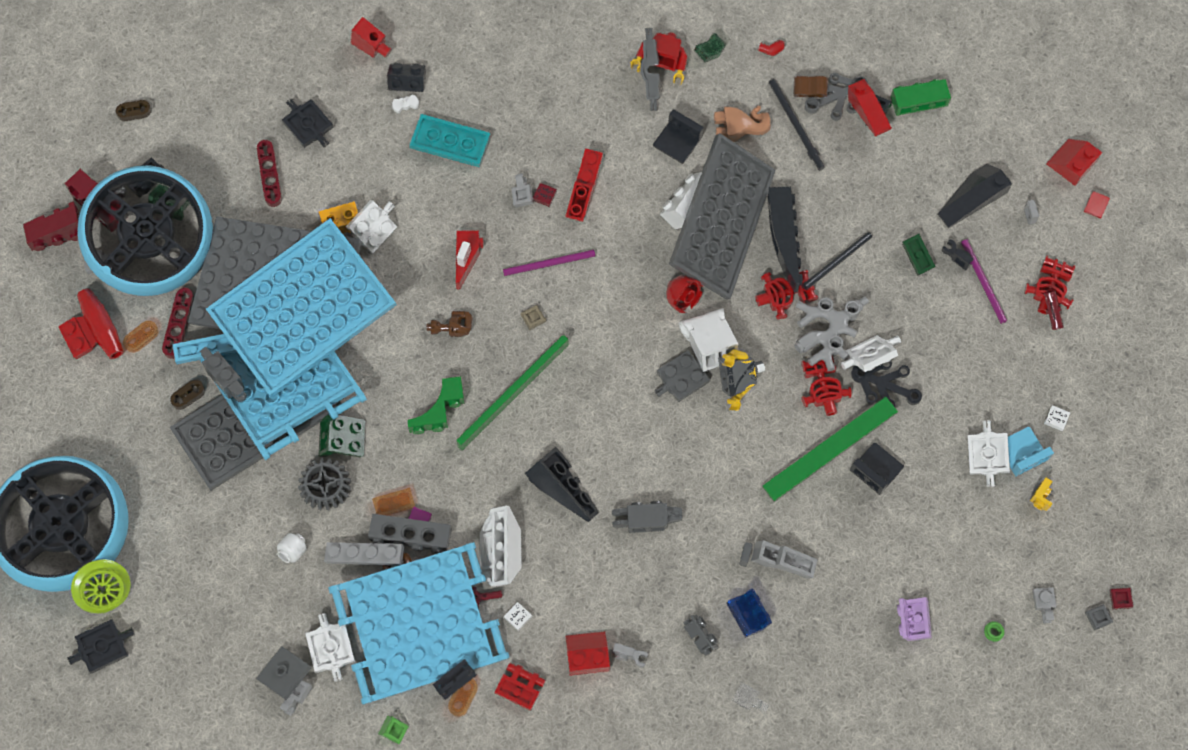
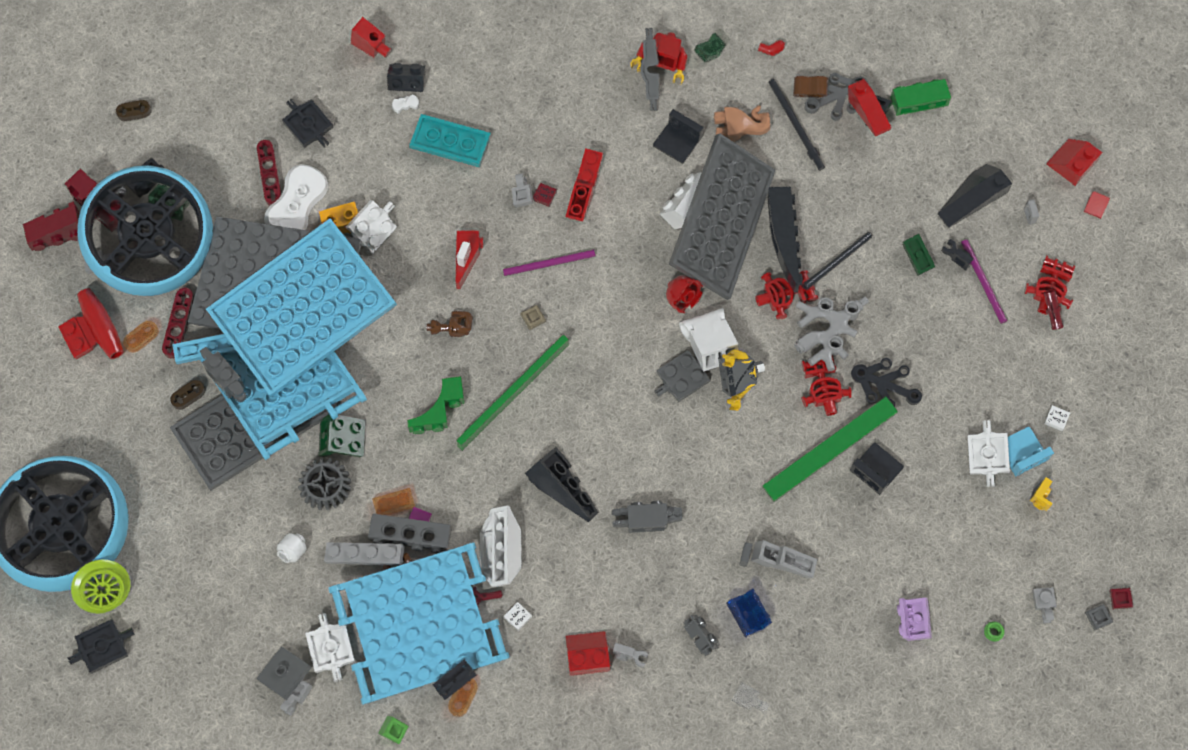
red plate [494,663,546,711] -> none
white plate [841,335,901,372] -> none
none -> white plate [264,164,328,230]

